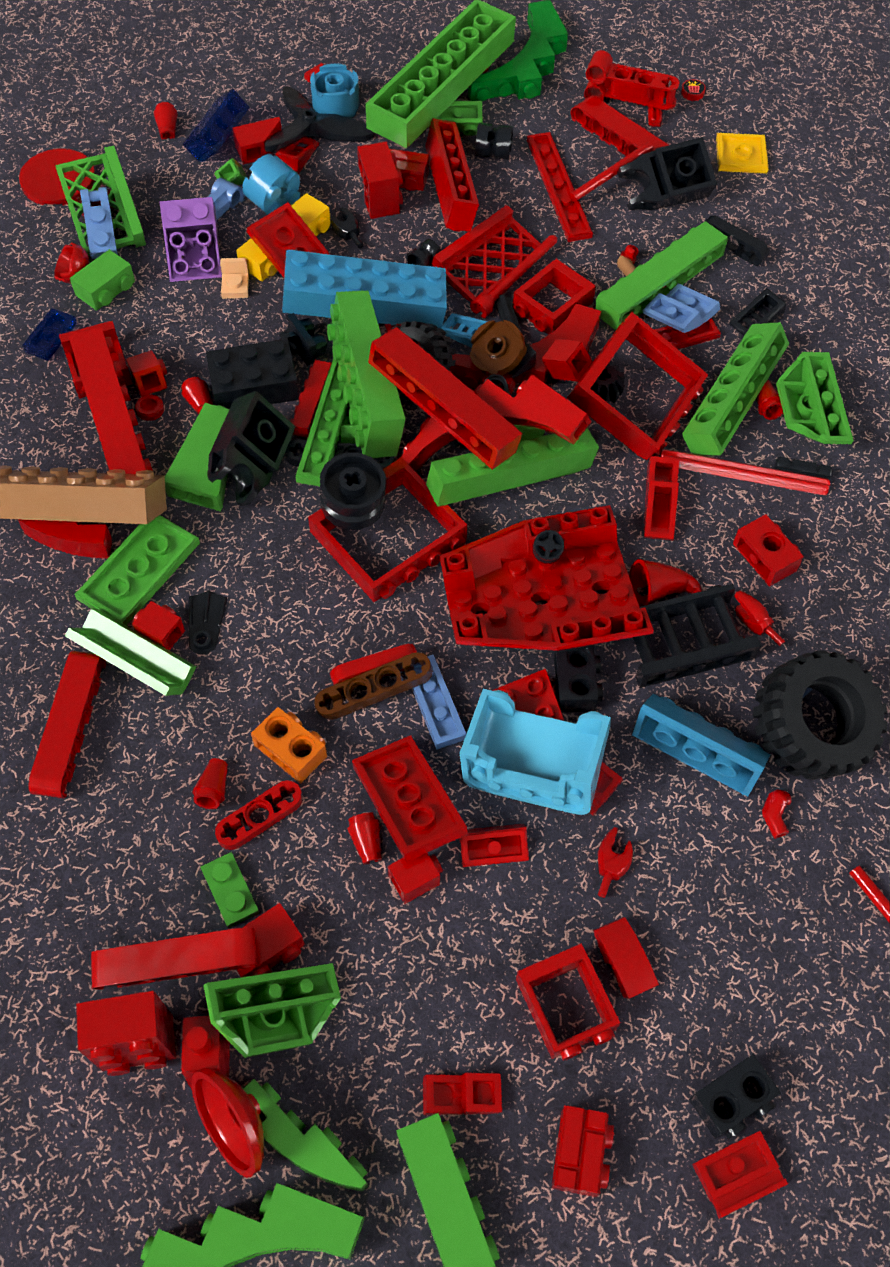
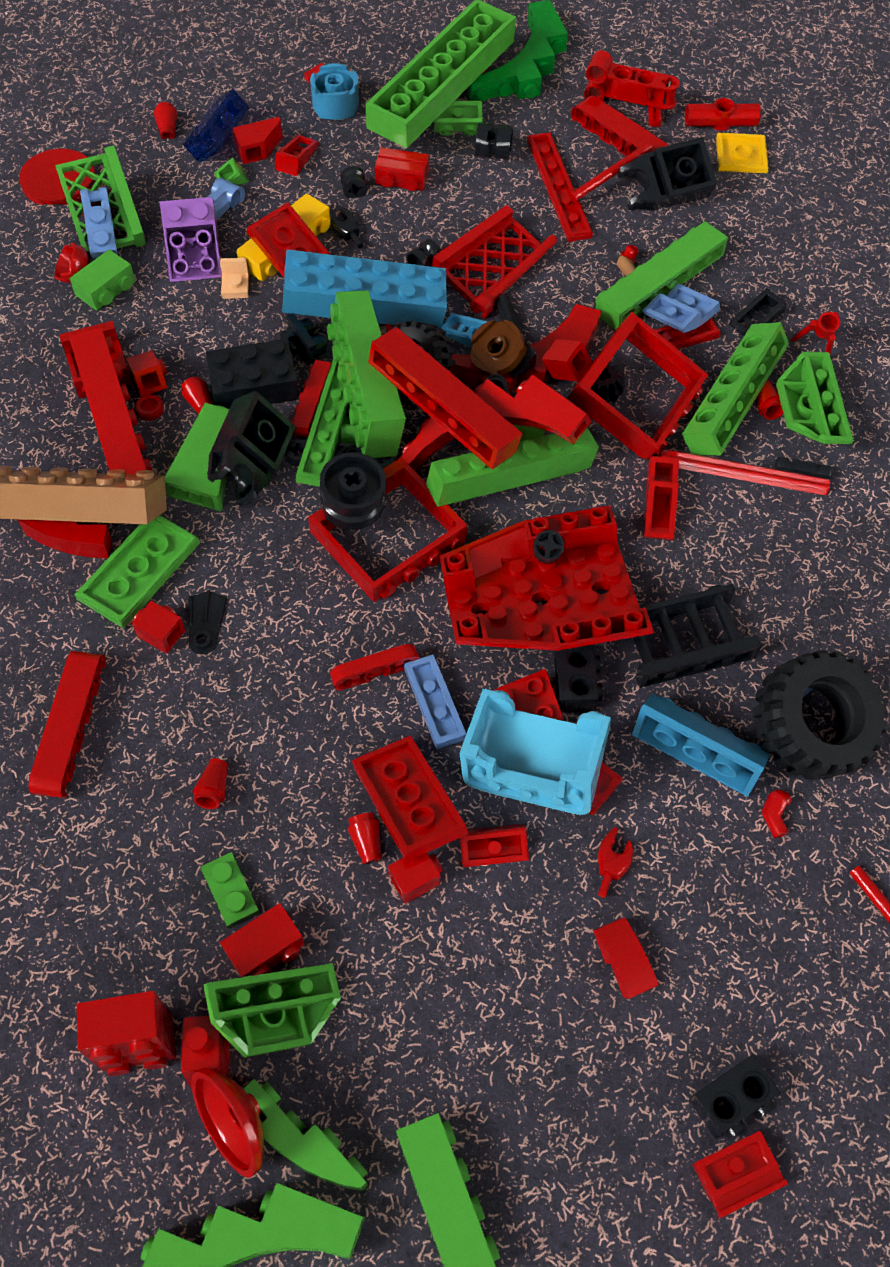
clear blue plate [22,308,77,361] -> none
fence [65,609,197,696] -> none
red beam [91,927,257,990] -> none
red beam [215,780,302,850] -> none
dark azure brick [242,154,300,215] -> none
orange brick [251,707,327,784] -> none
black piece [265,86,374,152] -> none
reddish brown beam [314,652,433,720] -> none
red brick [357,141,403,219] -> none
red slope [423,1073,502,1115] -> none
red brick [425,118,479,232] -> none
red window [513,259,596,334] -> none
red window [516,943,620,1061] -> none
red brick [551,1105,614,1197] -> none
red hat [629,559,702,607] -> none
tile [681,79,706,101] -> none
black beam [705,215,769,266] -> none
red brick [733,514,804,587] -> none
red hand [734,591,785,646] -> none
none -> black wheel [340,166,367,198]
none -> red piece [685,98,761,131]
none -> red plant [791,312,840,354]

